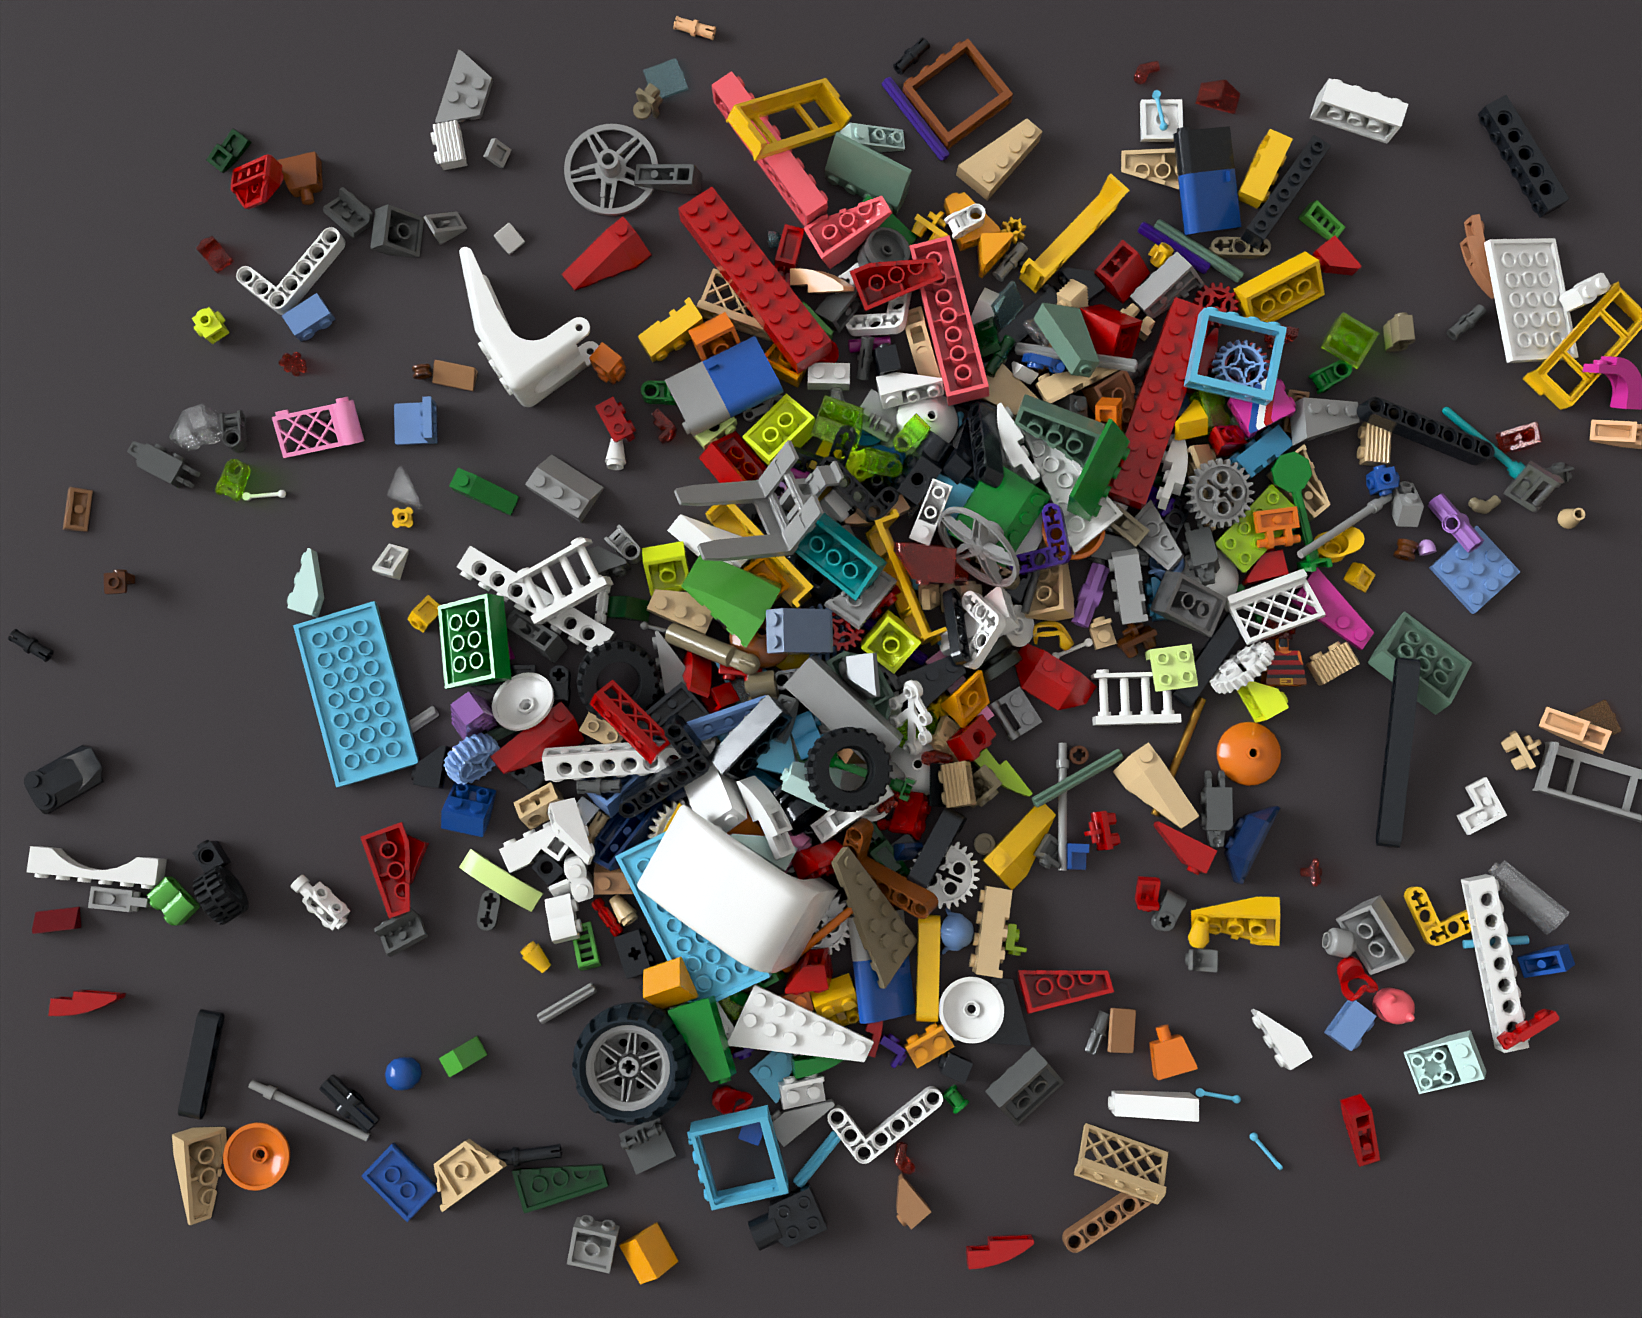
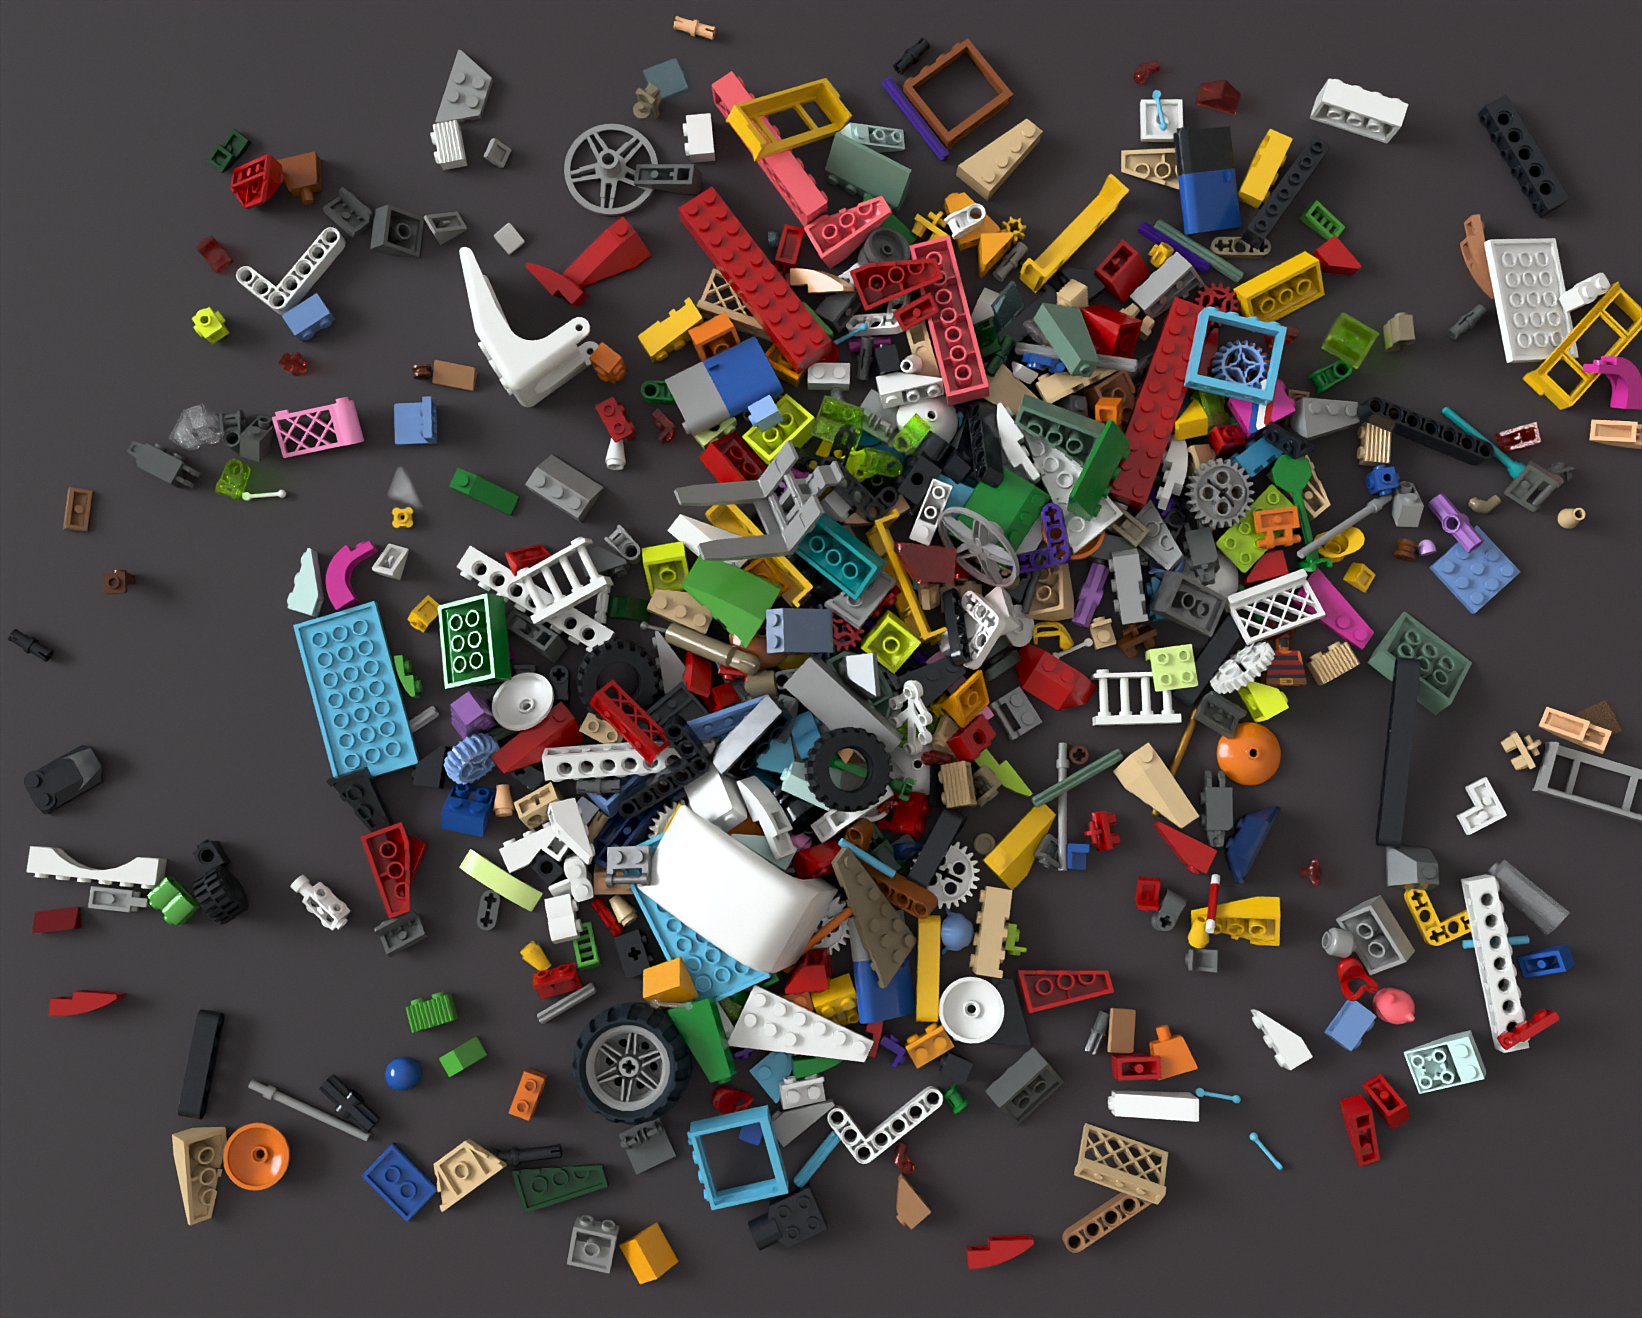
none -> dark grey slope [240,415,276,462]
none -> dark pink arch [326,541,379,611]
none -> black wing [326,766,393,832]
none -> bright green slope [394,655,422,698]
none -> bright green brick [405,991,458,1033]
none -> light nougat cone [493,784,515,817]
none -> red slope [505,544,552,576]
none -> orange brick [509,1068,549,1121]
none -> red slope [525,263,590,307]
none -> red bracket [533,963,582,1000]
none -> flat silver plate [605,846,652,887]
none -> clear hinge [650,999,693,1011]
none -> white brick [683,113,715,163]
none -> light blue brick [748,395,783,432]
none -> medium azure hinge [833,323,868,345]
none -> medium azure bar [838,838,896,878]
none -> red slope [893,292,940,332]
none -> white cone [900,355,923,375]
none -> red slope [1112,1053,1162,1081]
none -> dark grey bracket [1194,691,1247,739]
none -> red bar [1205,874,1220,933]
none -> black bracket [1264,421,1315,460]
none -> red slope [1362,1074,1410,1130]
none -> dark grey slope [1385,846,1439,891]

